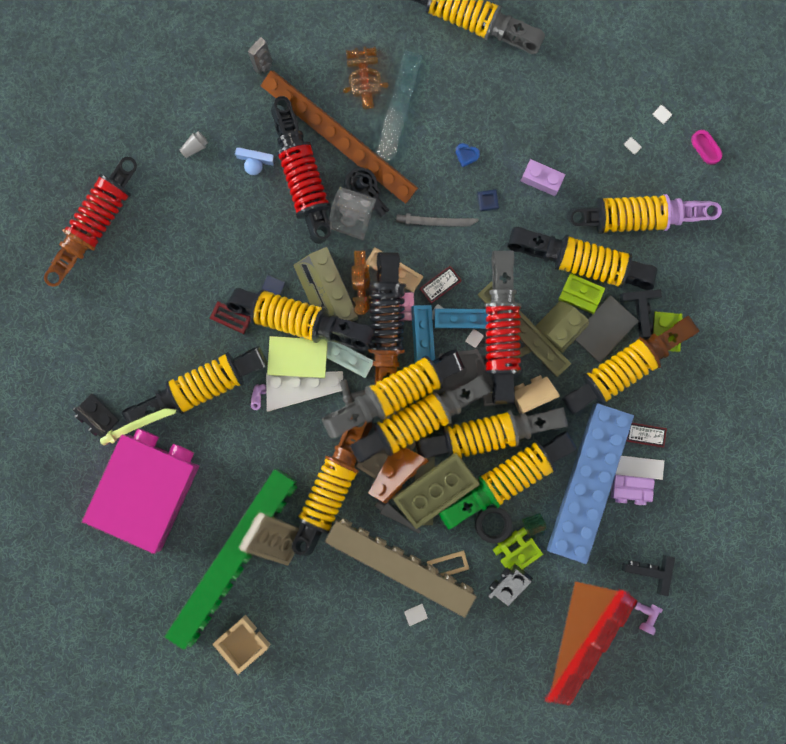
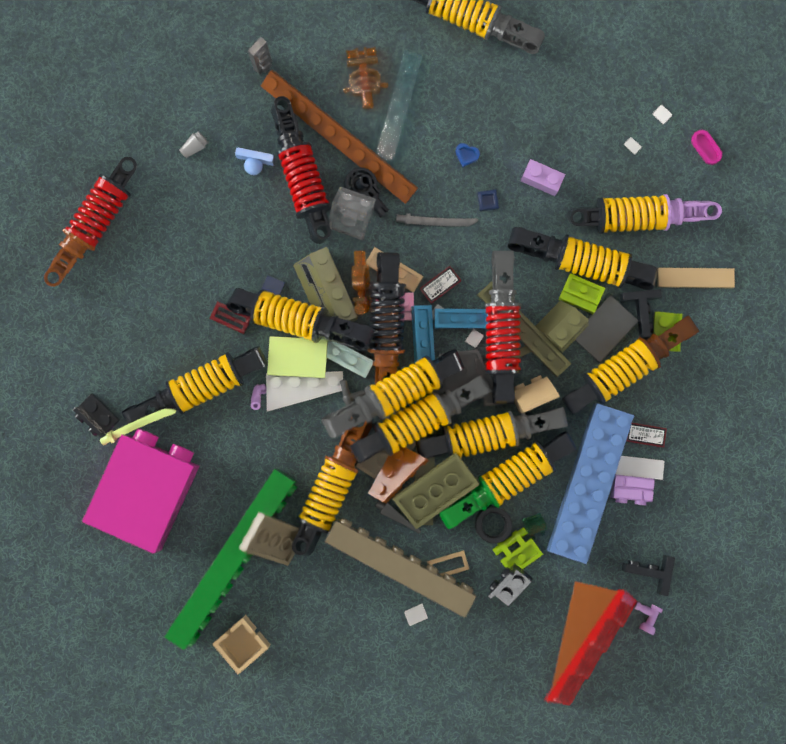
none -> tan tile [657,268,735,288]

